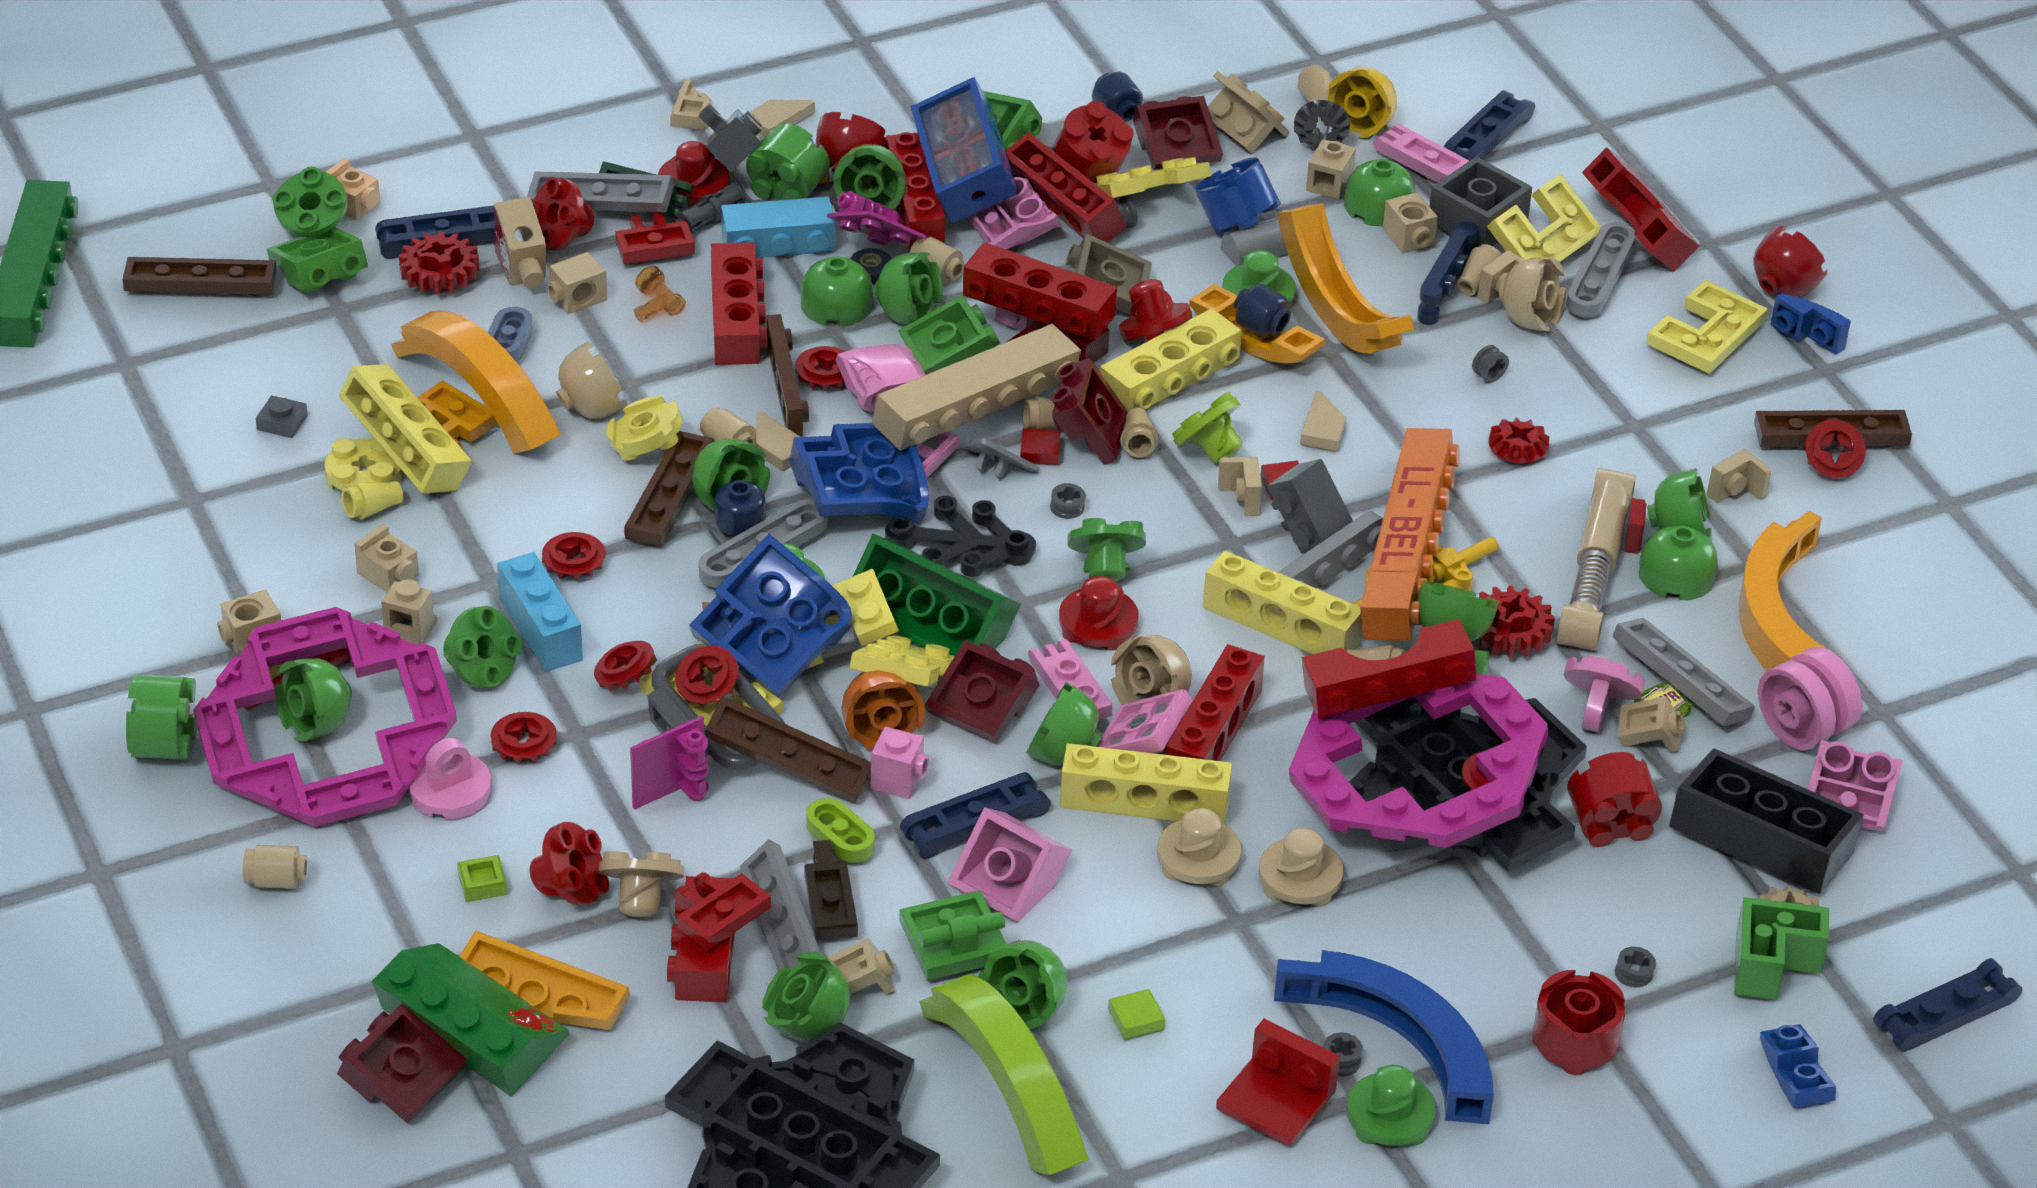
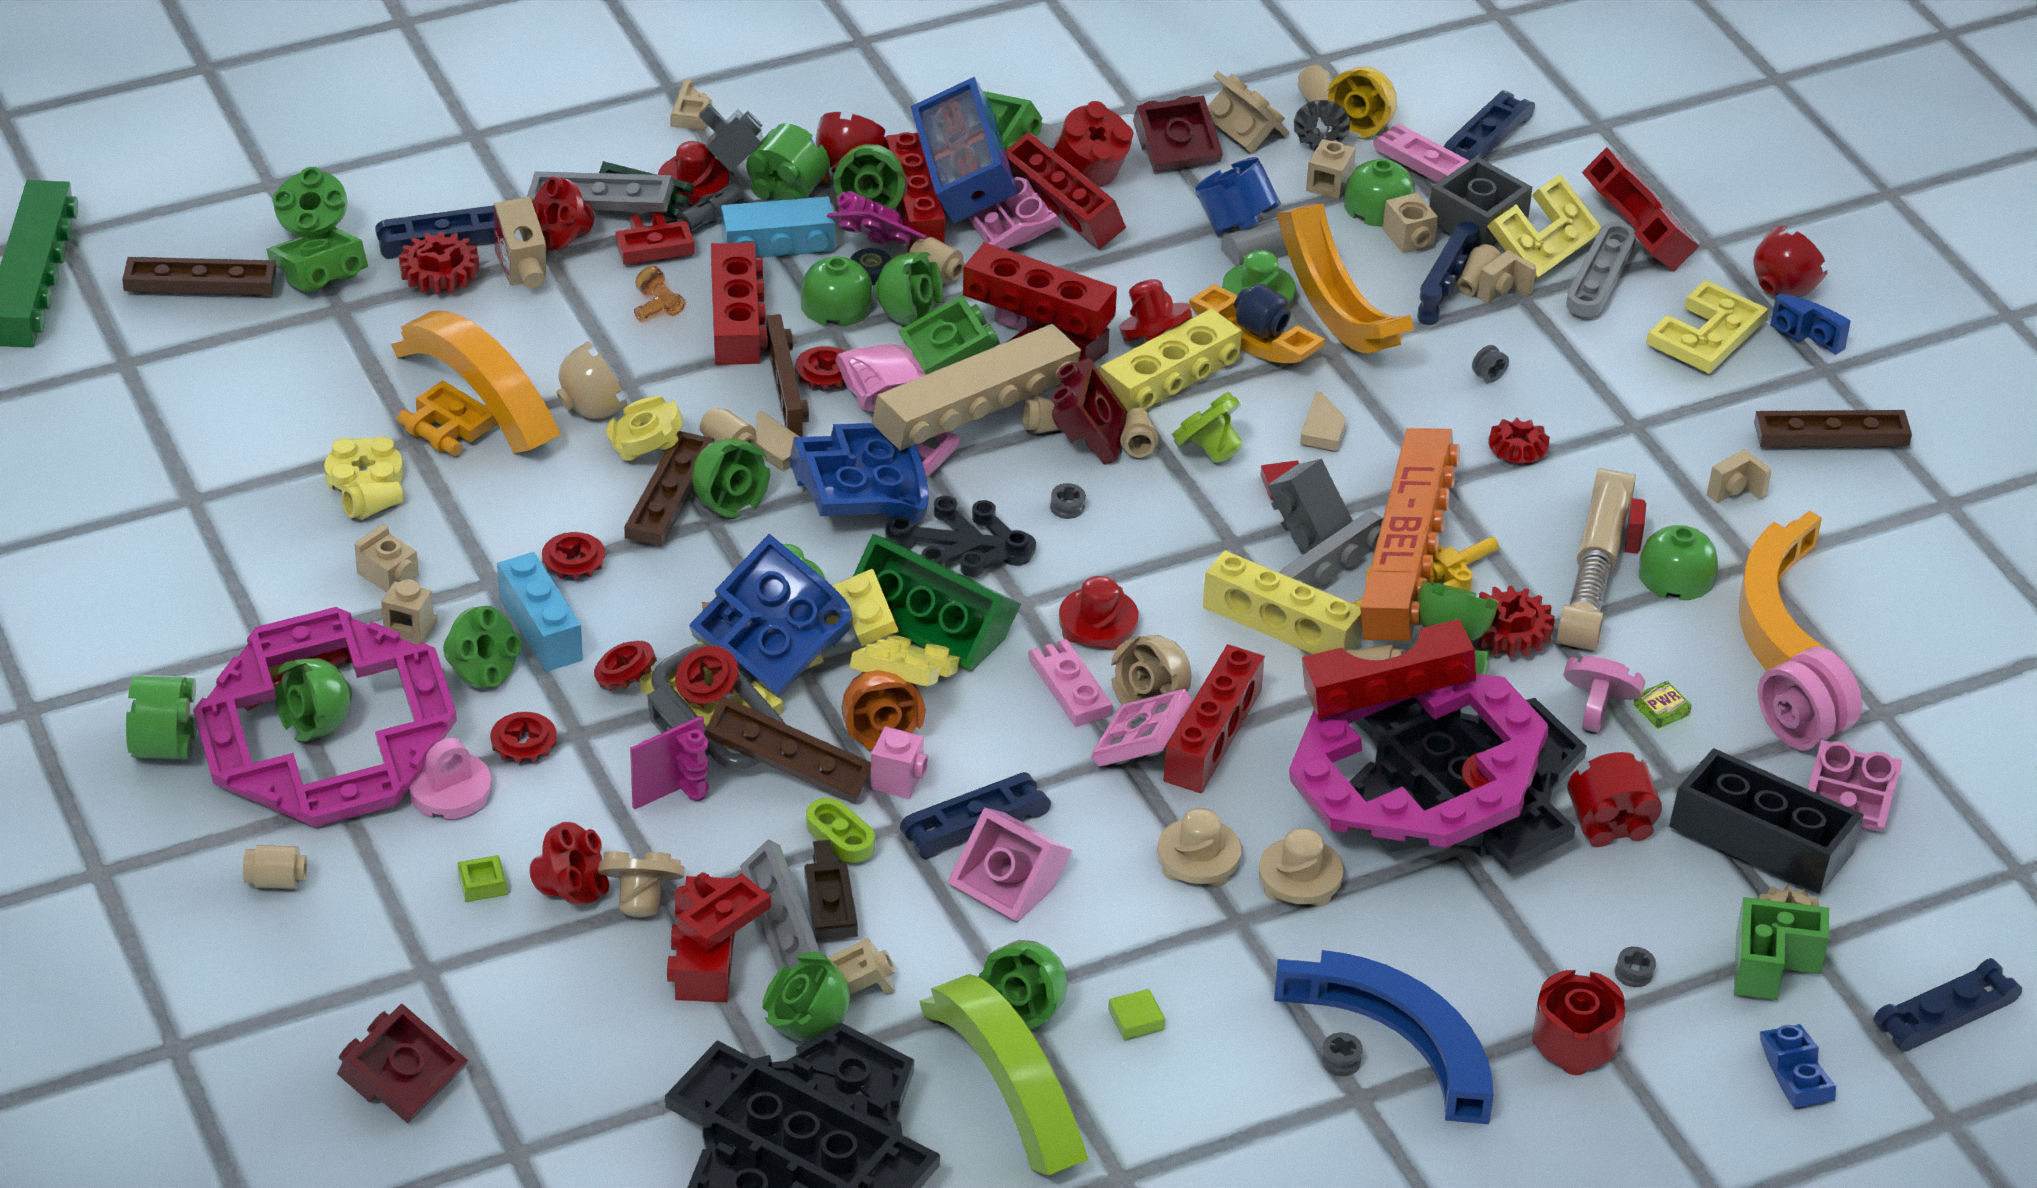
tan brick [217,589,281,657] -> none
dark grey plate [256,395,308,438] -> none
light nougat brick [326,158,380,220] -> none
light yellow brick [339,364,472,494] -> none
green slope [372,943,569,1097] -> none
light orange wing [459,930,630,1030] -> none
sand blue plate [488,307,533,361] -> none
tan brick [547,252,607,314] -> none
light grey plate [699,499,828,588] -> none
dark blue head [715,480,766,538] -> none
tan tile [750,100,815,137] -> none
bright green plate [899,890,1007,981] -> none
dark red plate [925,640,1040,743] -> none
light grey piece [961,438,1040,479] -> none
red tile [1020,428,1061,465] -> none
bright green cylinder [1026,682,1102,766] -> none
light yellow brick [1060,743,1232,824] -> none
dark tan plate [1065,234,1152,315] -> none
bright green plate [1067,518,1146,582] -> none
dark blue head [1091,71,1143,122] -> none
light yellow plate [1094,157,1212,198] -> none
dark grey bush [1114,196,1138,228] -> none
red bracket [1216,1018,1340,1146] -> none
tan bracket [1218,456,1262,516] -> none
bright green plate [1346,1065,1436,1146] -> none
tan cylinder [1499,257,1566,332] -> none
light grey plate [1612,617,1755,726] -> none
tan bracket [1617,696,1685,752] -> none
bright green cylinder [1647,468,1712,542] -> none
red gear [1803,420,1866,480] -> none

